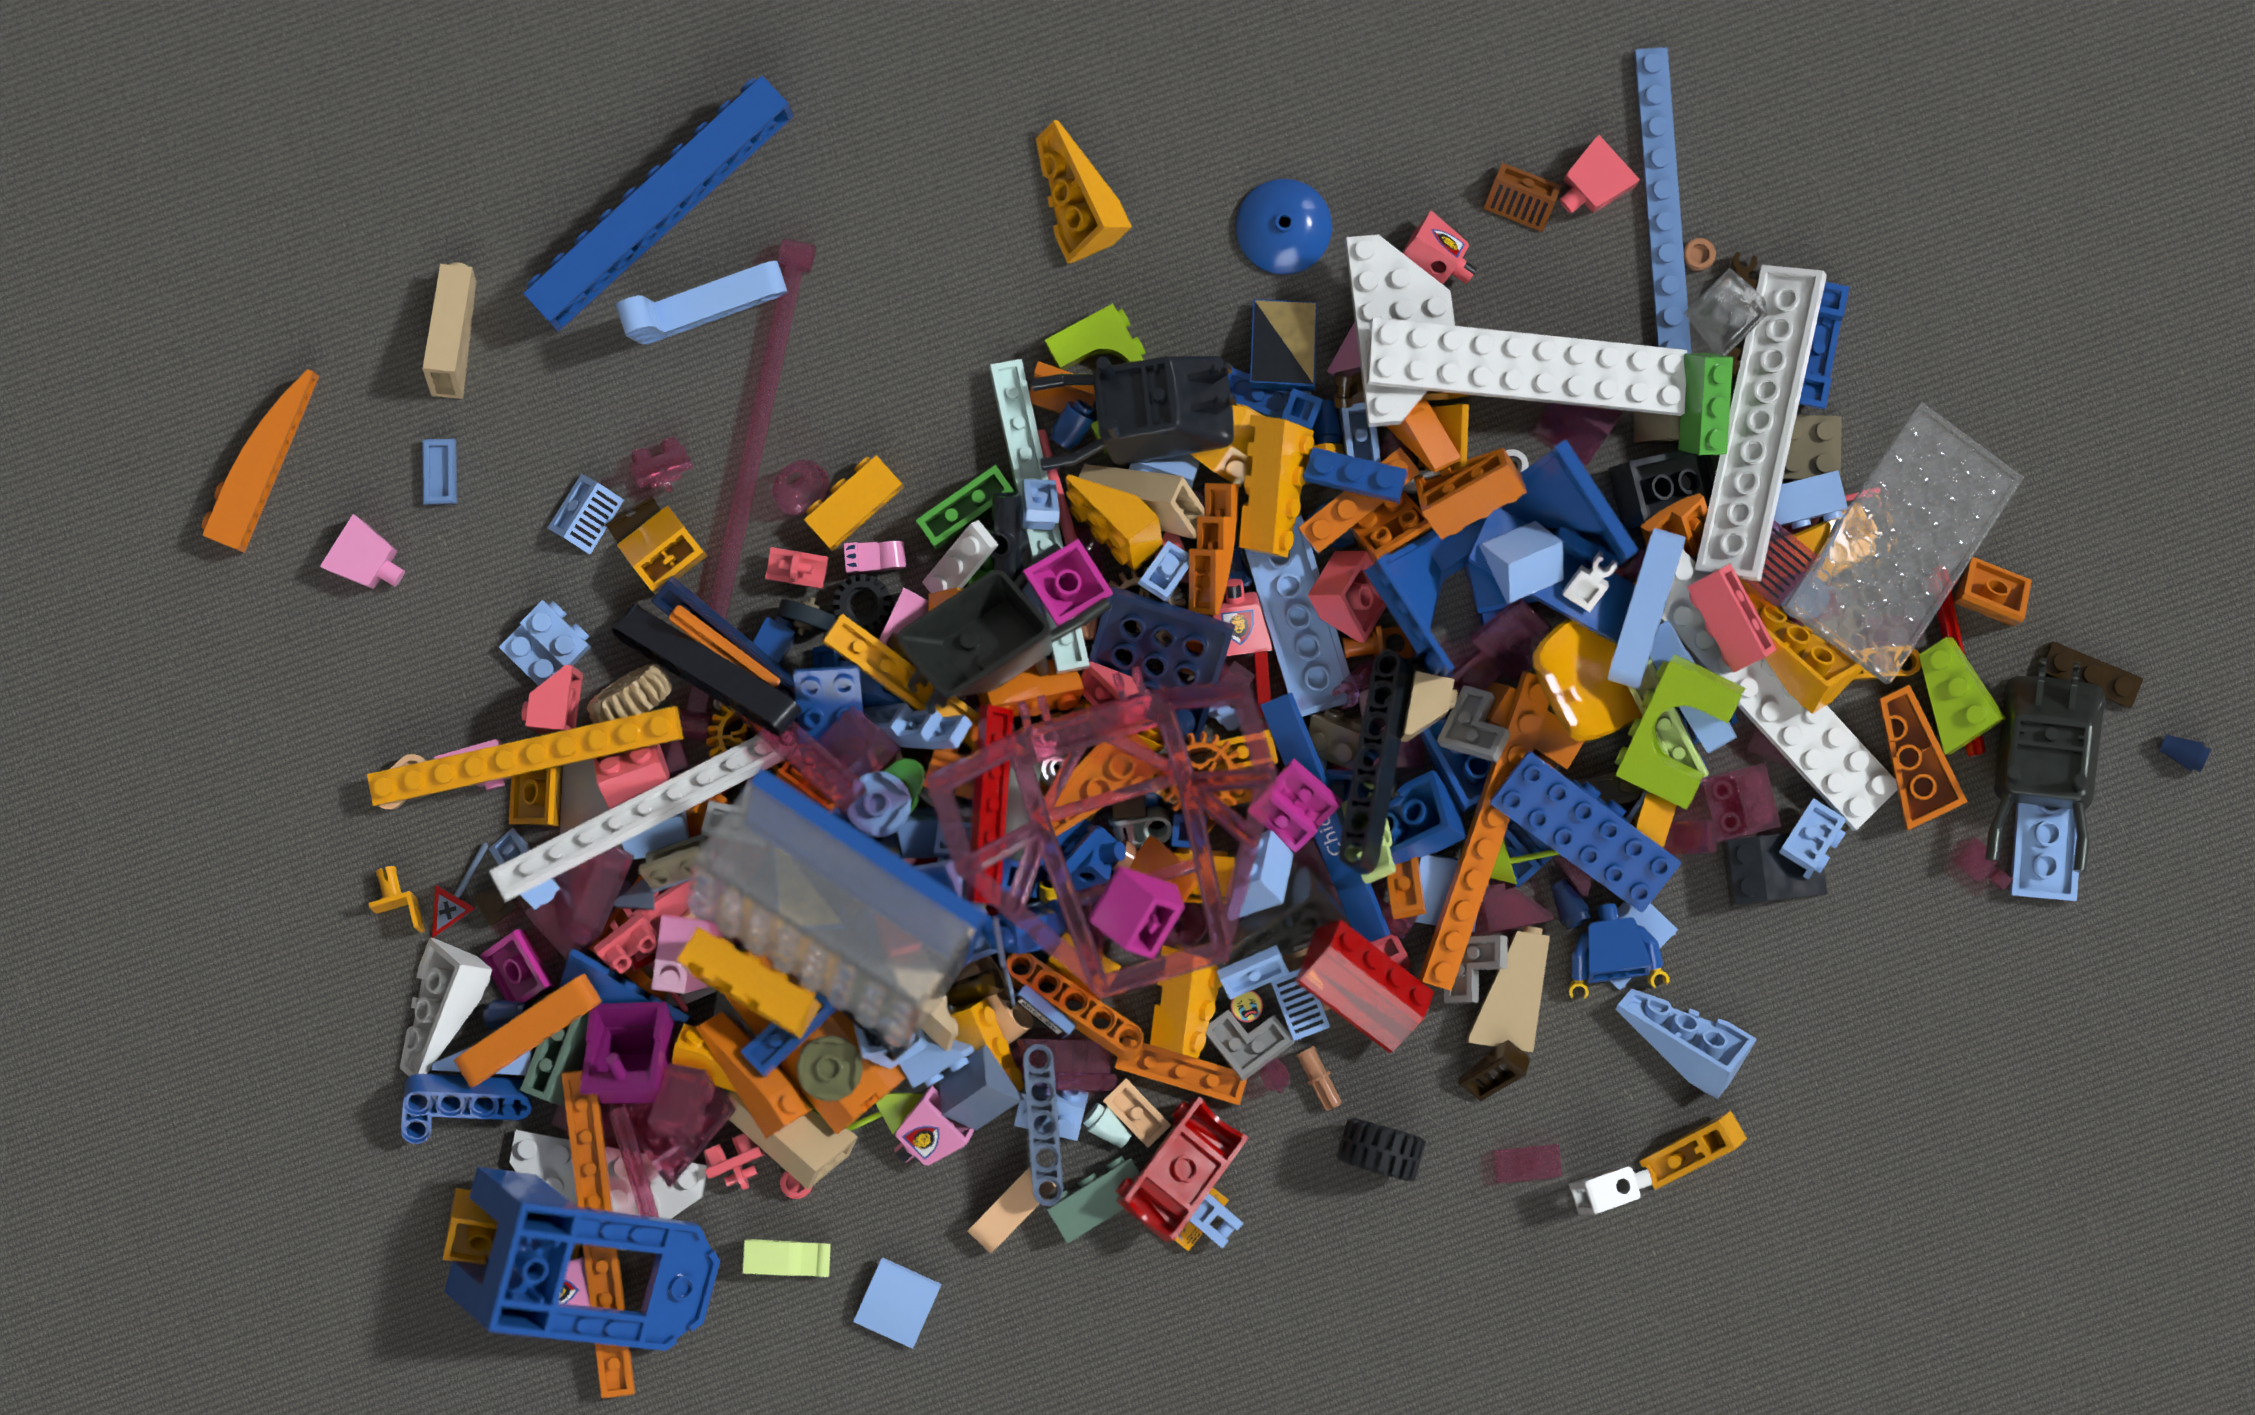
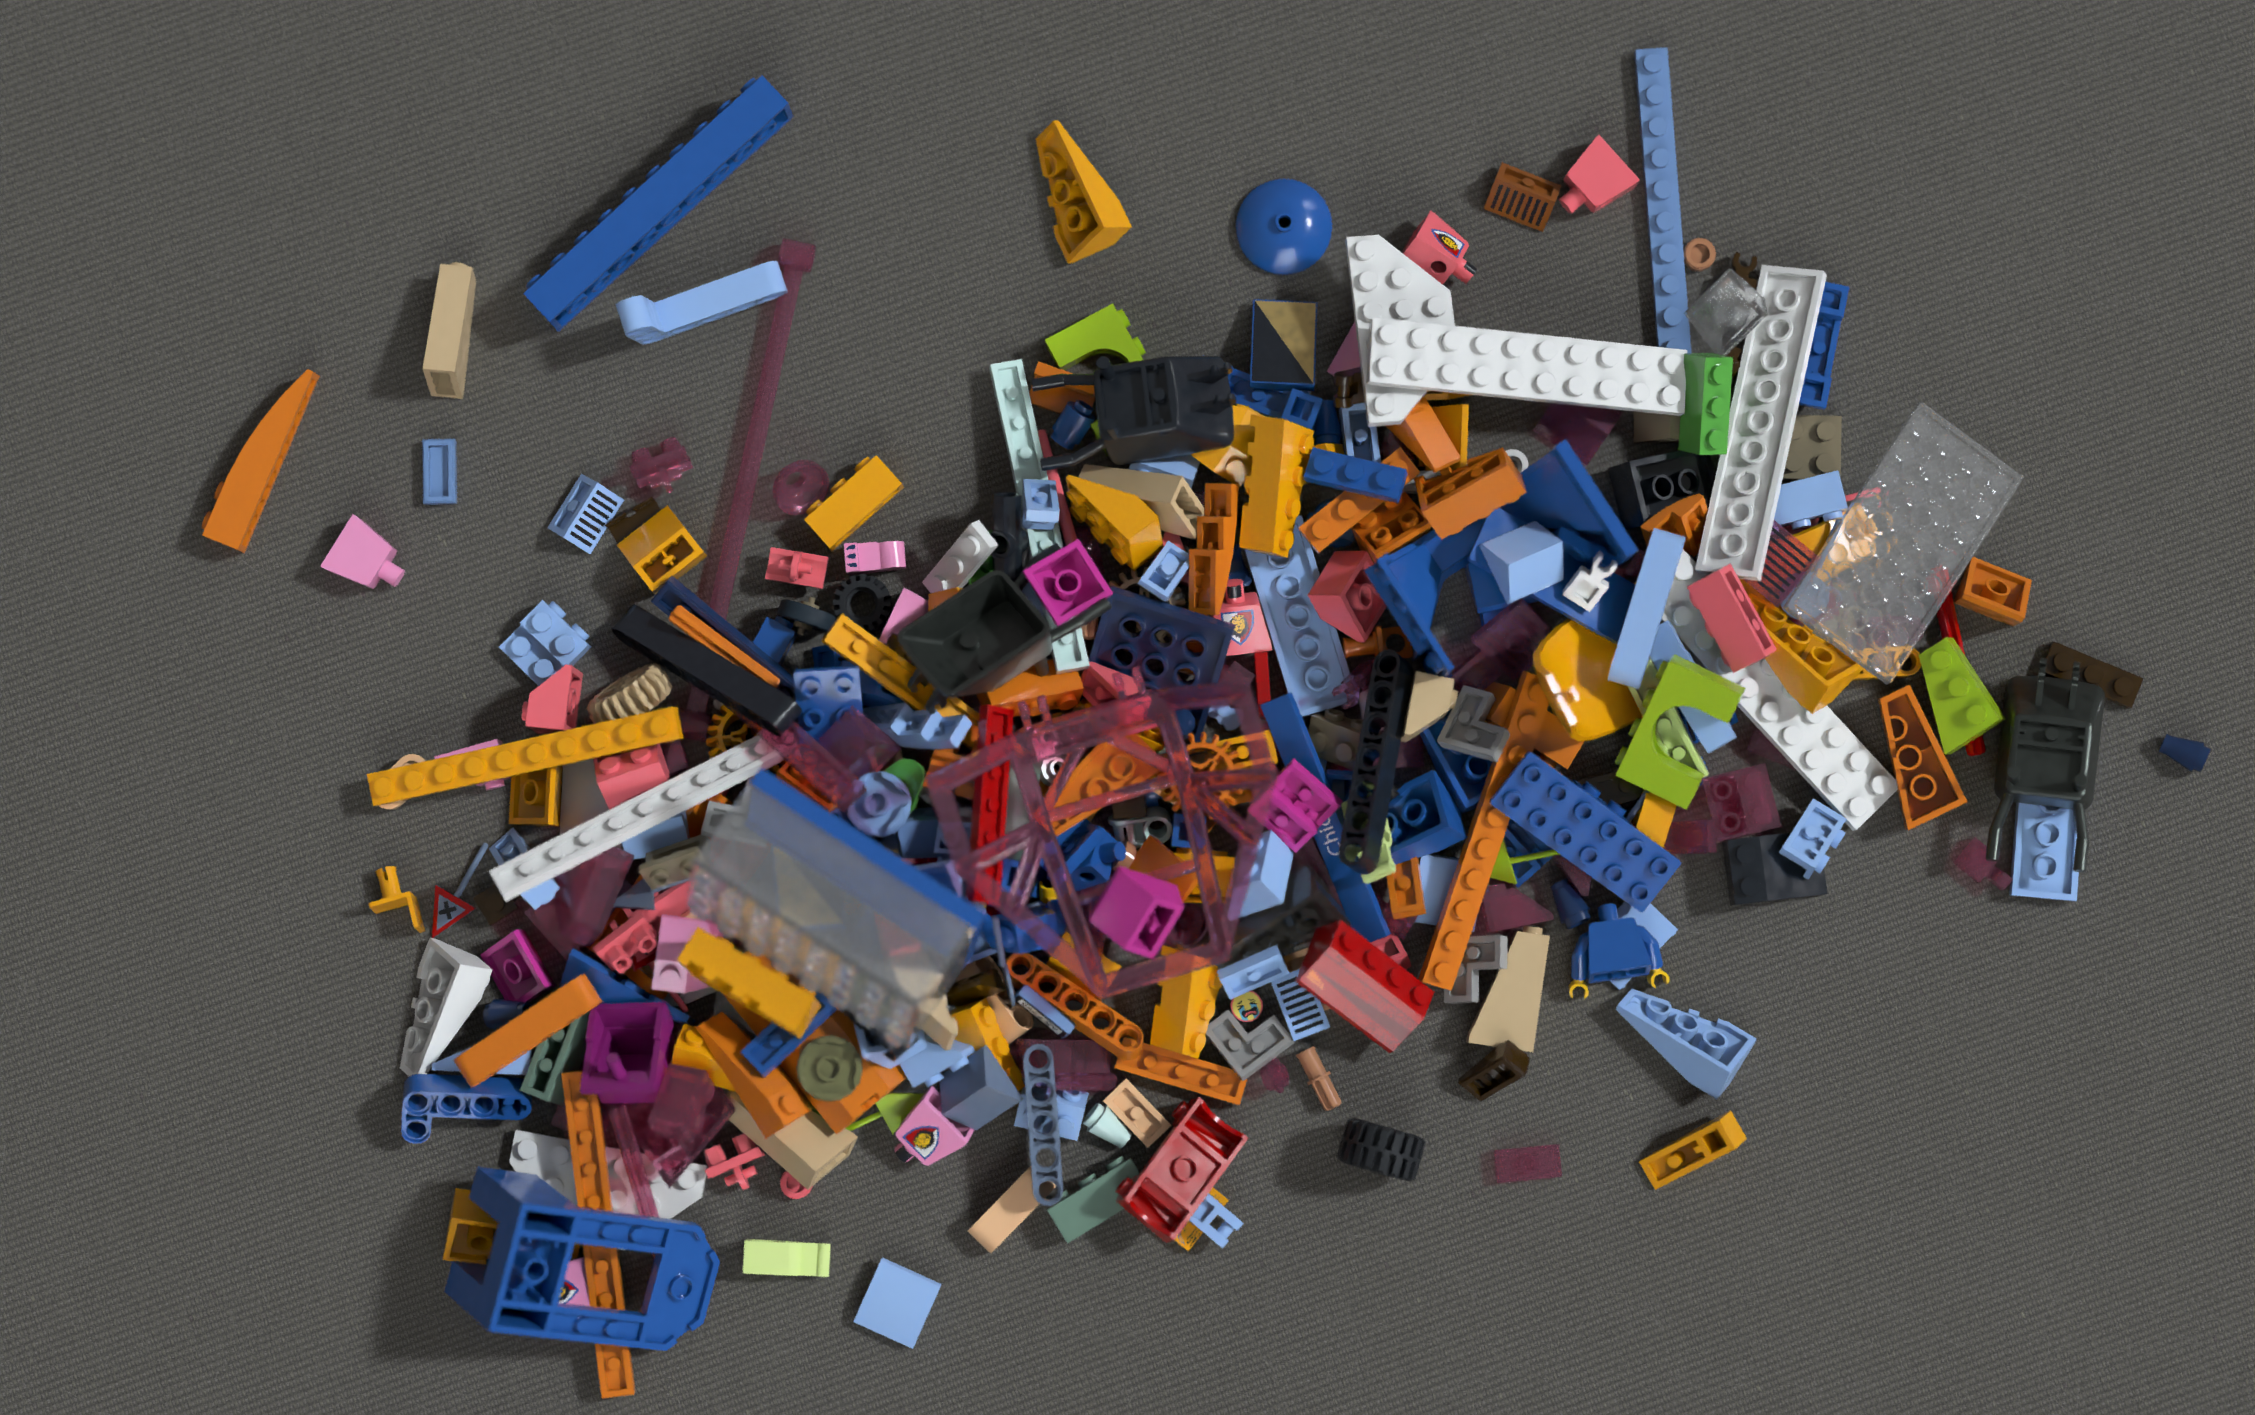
bright green brick [916,465,1014,550] -> none
white torso [1568,1166,1652,1214] -> none

